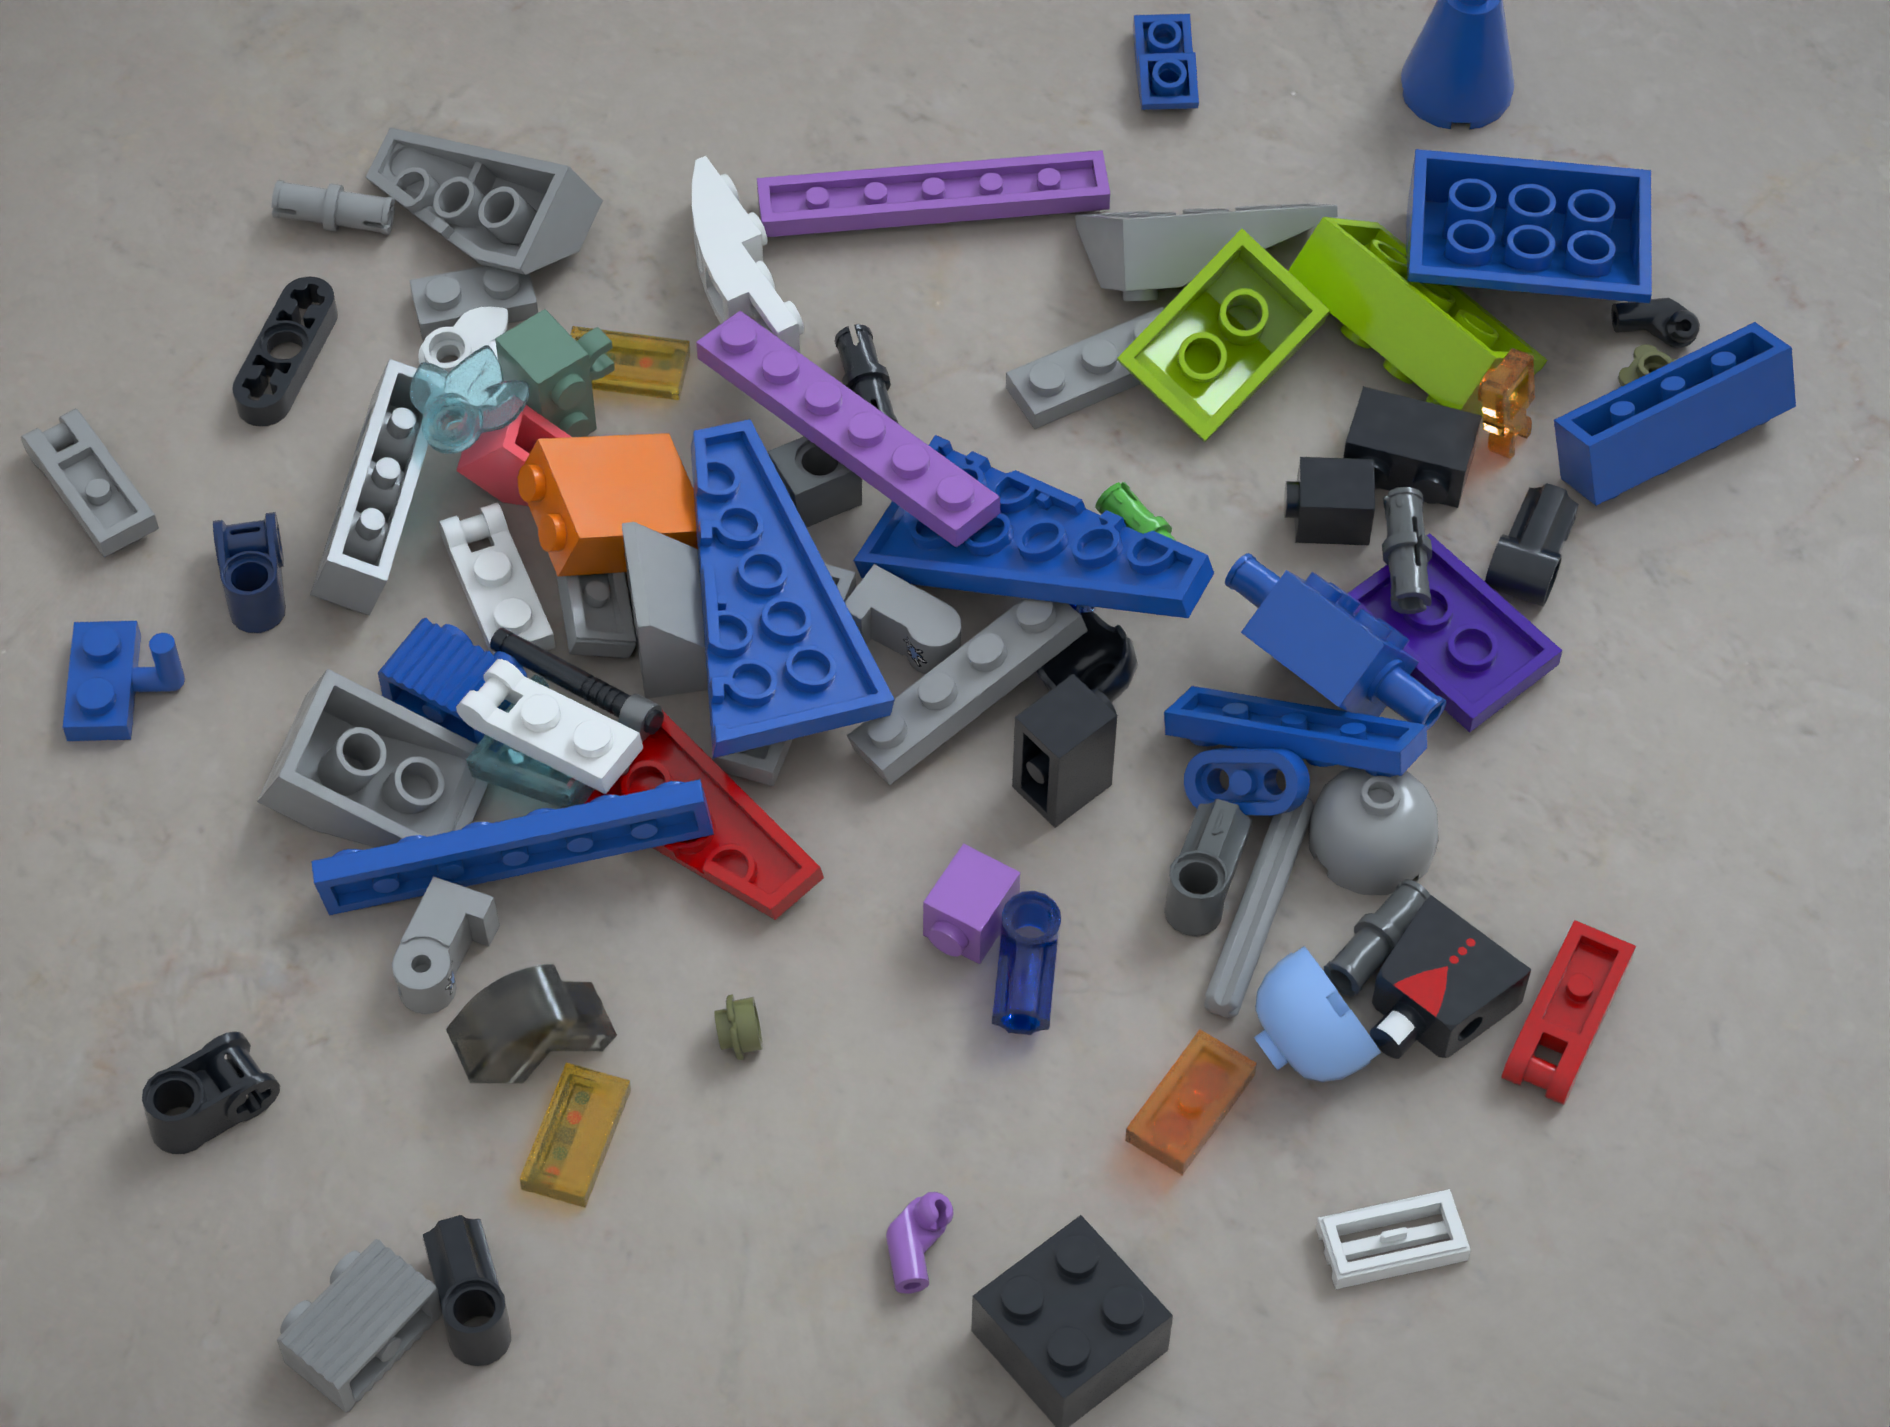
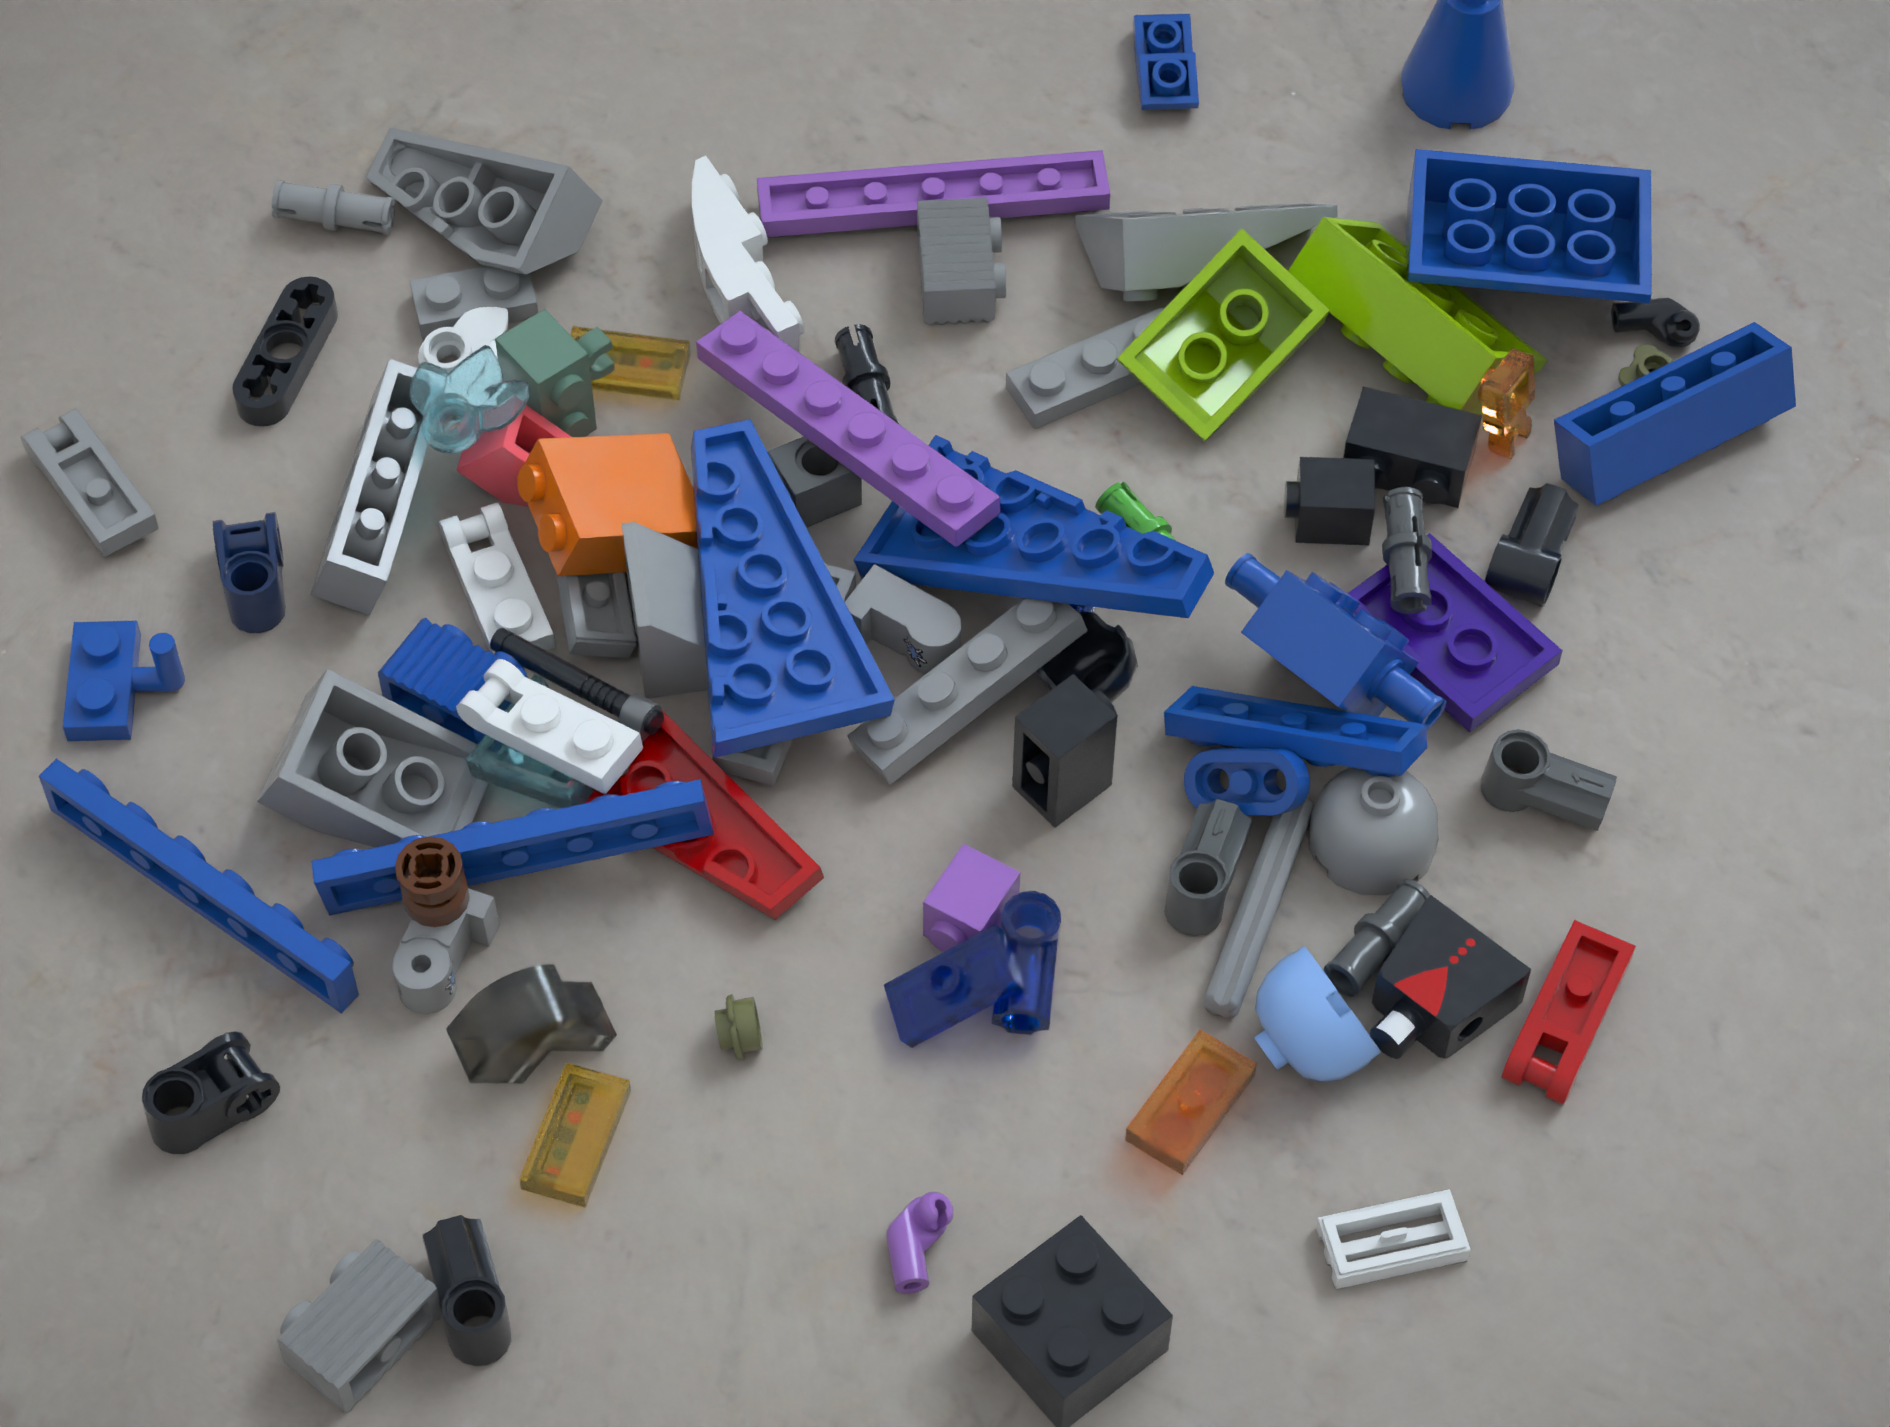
none -> blue plate [39,758,359,1014]
none -> reddish brown wheel [395,836,470,927]
none -> clear blue plate [884,924,1024,1048]
none -> light grey brick [917,198,1006,325]
none -> dark grey piece [1481,729,1617,831]

